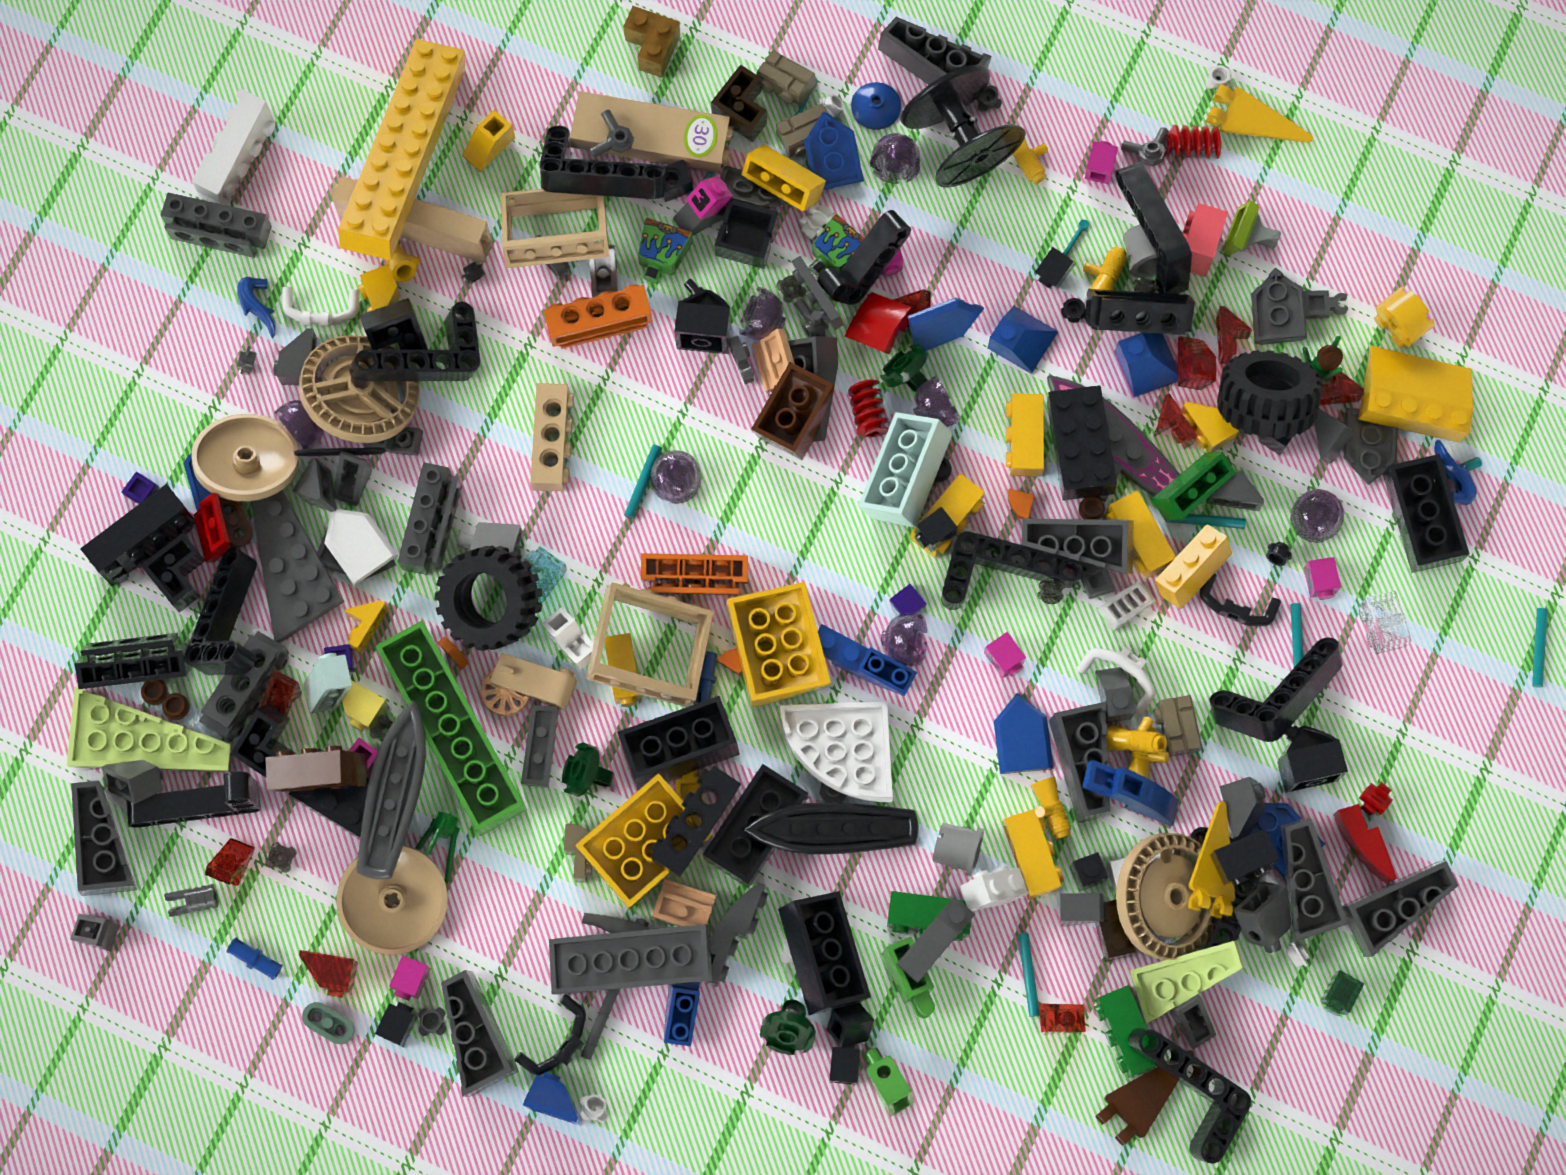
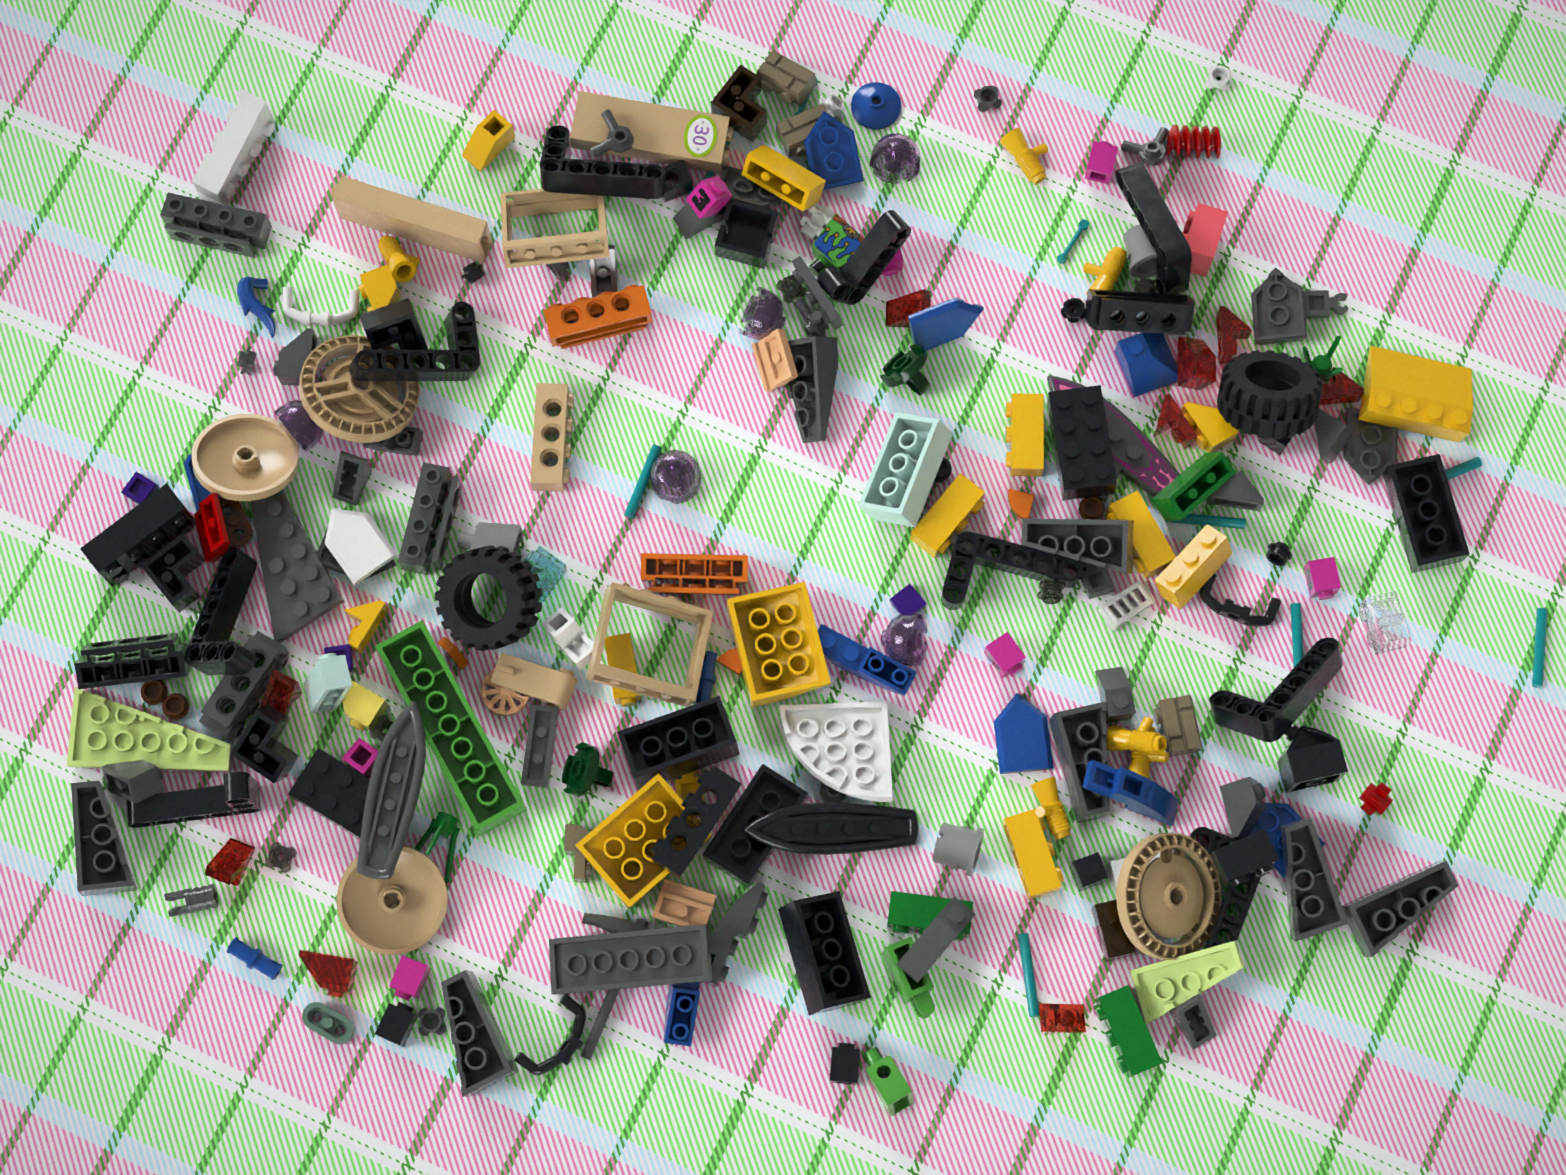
dark grey slope [70,913,120,952] -> none
wedge [266,746,367,792] -> none
dark grey slope [292,457,336,512] -> none
black piece [294,447,386,456] -> none
yellow brick [338,39,465,260] -> none
blue slope [523,1072,582,1126] -> none
white plate [579,1095,608,1123] -> none
pearl gold brick [623,5,681,78] -> none
torso [638,218,693,283] -> none
black piece [674,279,731,354] -> none
dark grey plate [728,335,754,385] -> none
reddish brown slope [751,362,835,461] -> none
dark green tile [759,999,816,1055] -> none
black brick [826,1002,874,1048] -> none
red slope [844,292,914,354] -> none
red piece [848,379,889,437] -> none
dark grey wedge [878,16,992,85] -> none
black piece [900,65,1026,188] -> none
clear purple cylinder [912,376,961,427] -> none
black brick [914,507,958,553] -> none
white brick [960,866,1028,911] -> none
blue slope [987,306,1058,374] -> none
black brick [1035,247,1076,289] -> none
dark grey slope [1060,893,1104,927] -> none
white piece [1077,646,1155,714] -> none
reddish brown flag [1095,1050,1194,1146] -> none
black beam [1128,1028,1251,1164] -> none
yellow flag [1188,801,1235,919] -> none
yellow flag [1205,84,1313,143] -> none
lime piece [1221,200,1281,256] -> none
dark grey torso [1234,882,1291,953] -> none
white plate [1286,941,1310,968] -> none
clear purple cylinder [1290,489,1345,543] -> none
reddish brown plate [1317,345,1343,371] -> none
clear green brick [1320,970,1364,1016] -> none
red slope [1333,804,1397,884] -> none
yellow brick [1374,286,1435,349] -> none
blue piece [1434,439,1477,505] -> none

